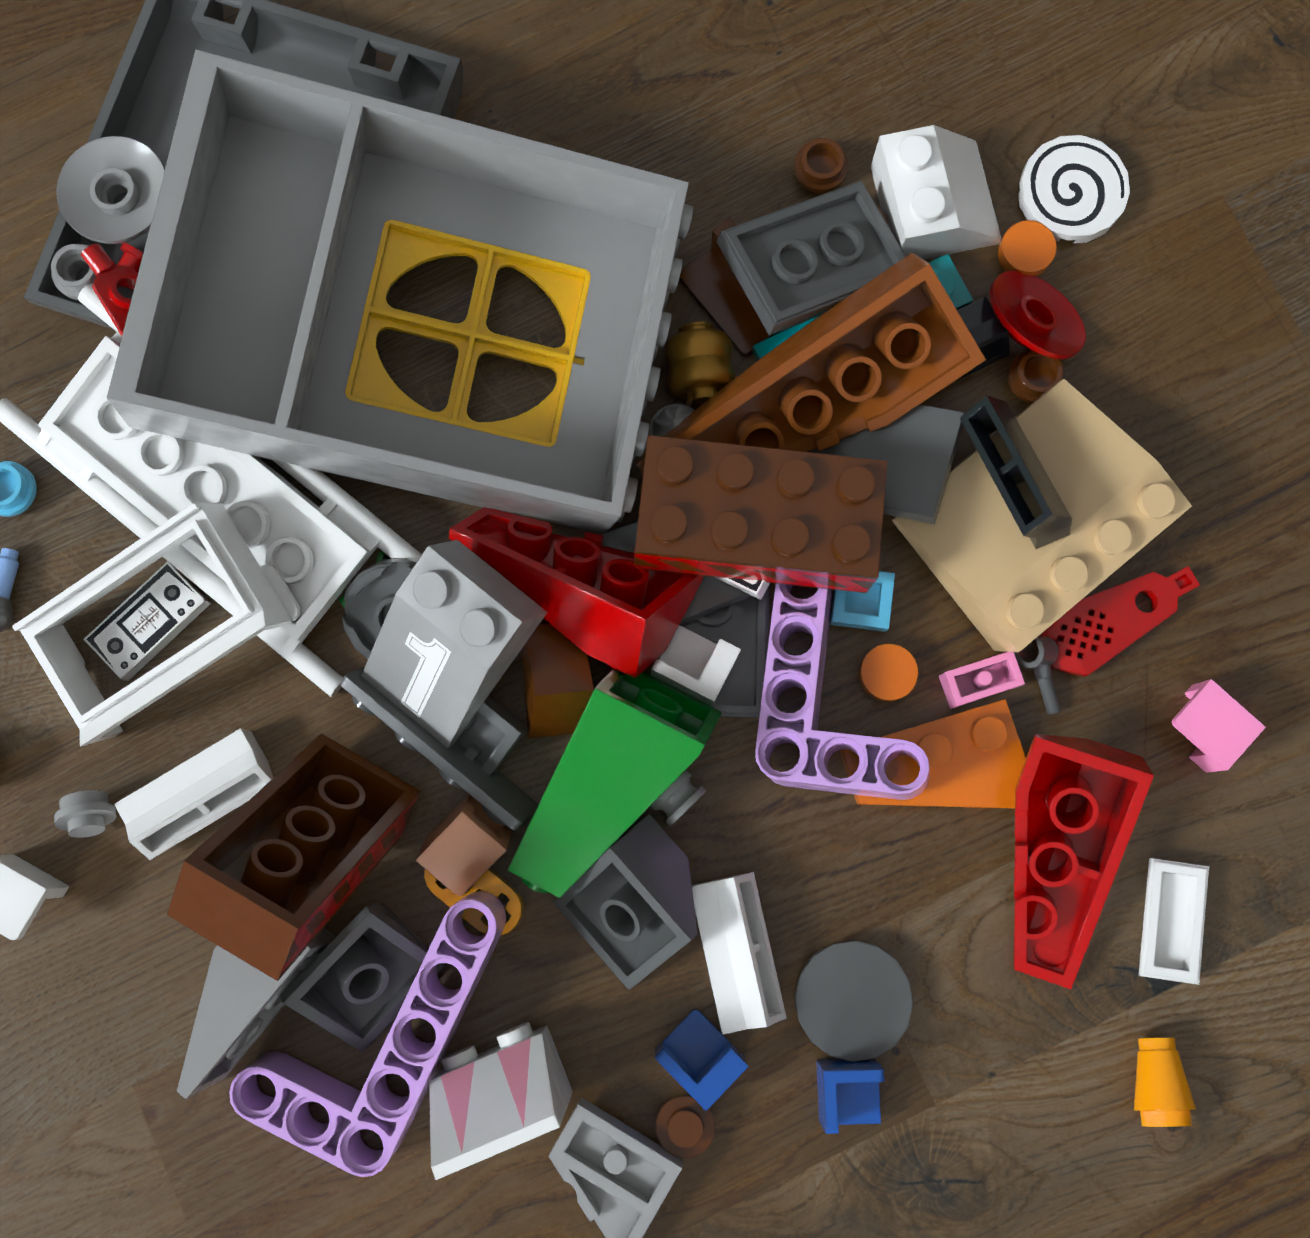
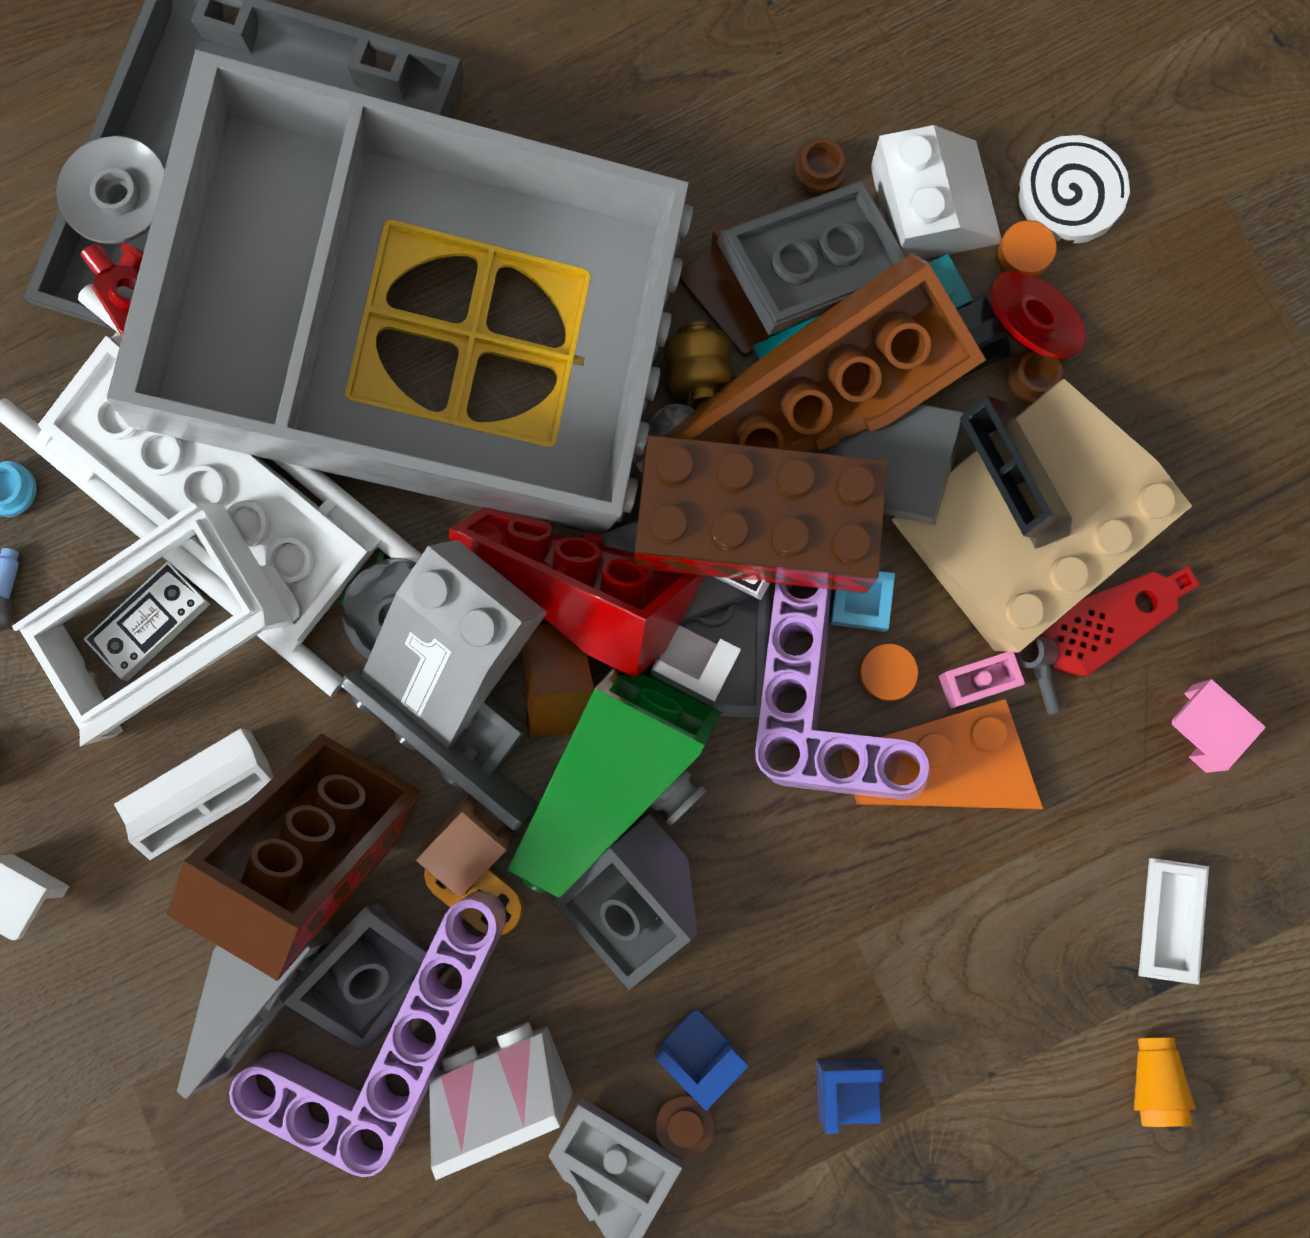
light grey plate [51,244,96,300] -> none
light grey plate [54,790,117,838] -> none
white piece [692,872,786,1035] -> none
dark grey tile [794,939,913,1062] -> none
red wedge [1013,734,1154,989] -> none

